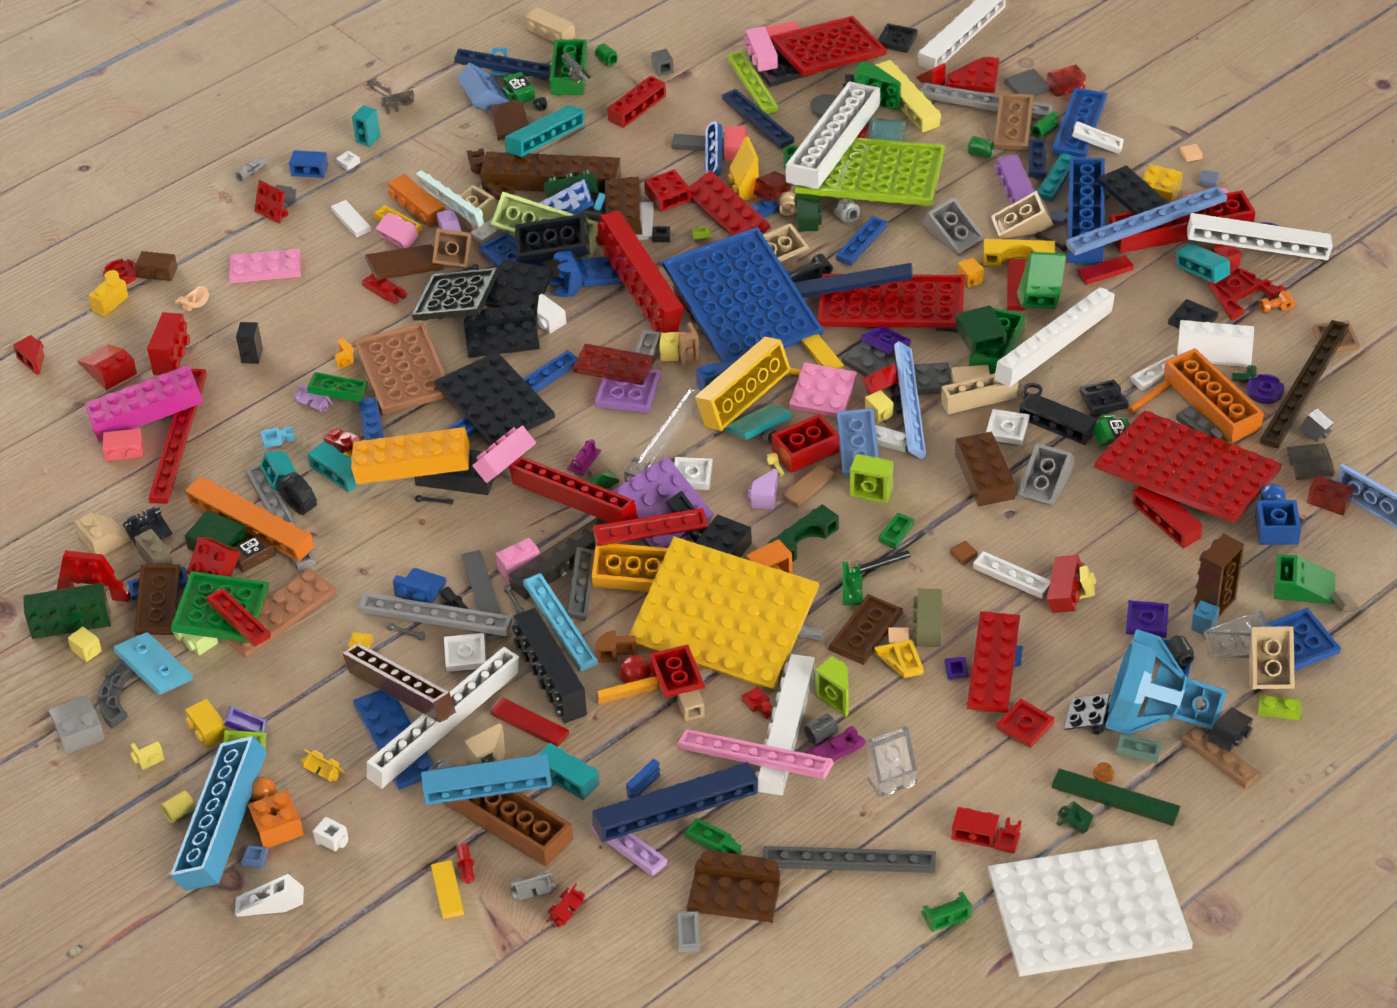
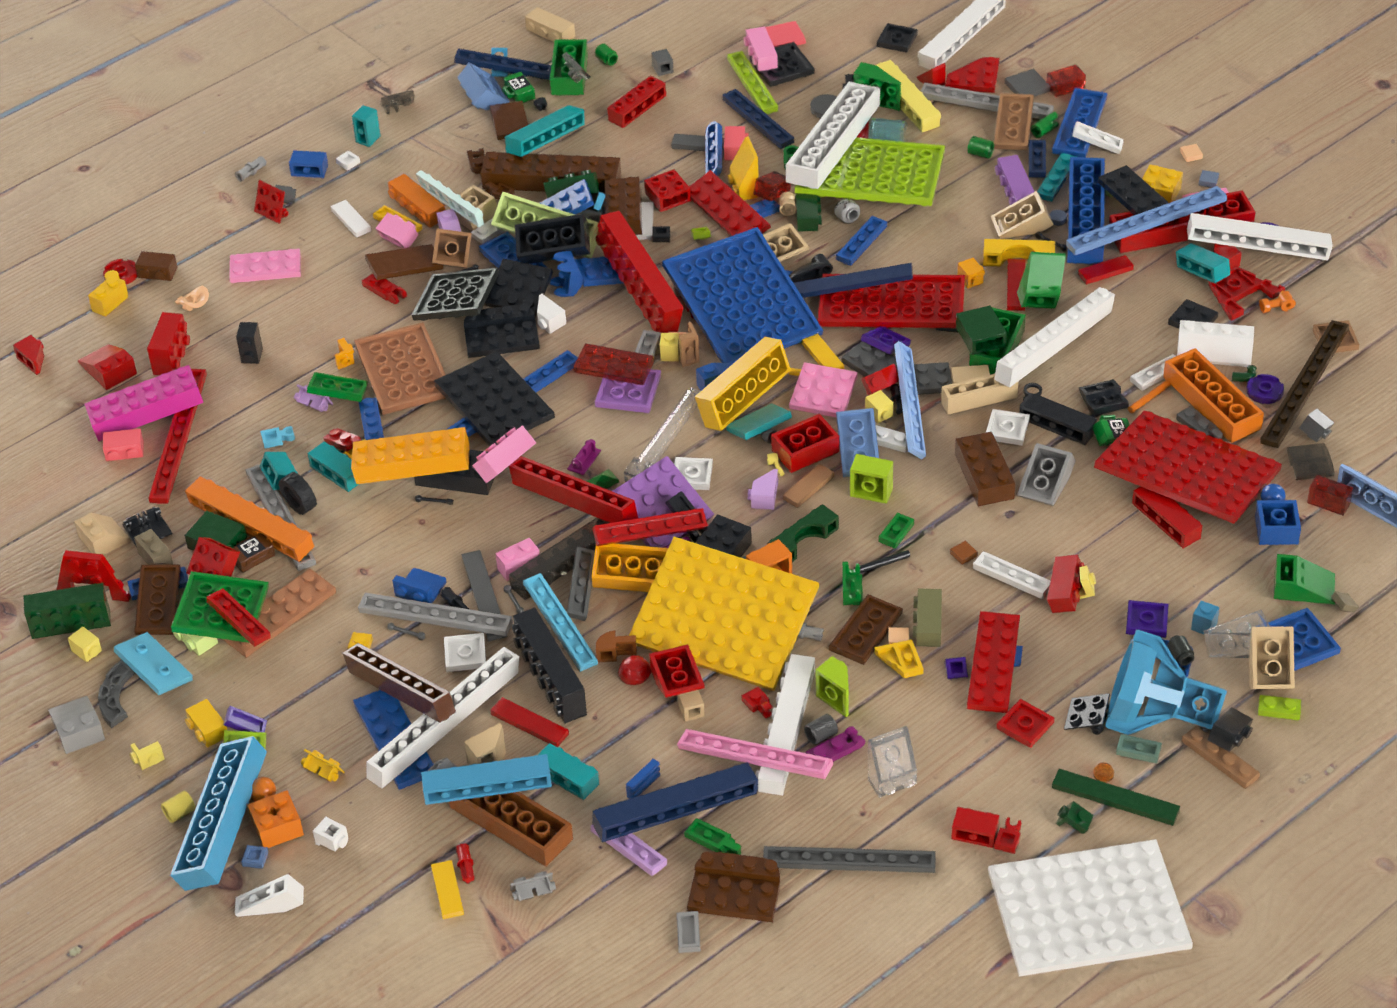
red hinge [546,883,585,927] -> none
light orange tile [596,677,658,704] -> none
red plate [770,16,887,76] -> none
green hinge [921,892,972,932] -> none
light grey slope [922,197,985,255] -> none
reddish brown brick [1194,533,1244,618] -> none

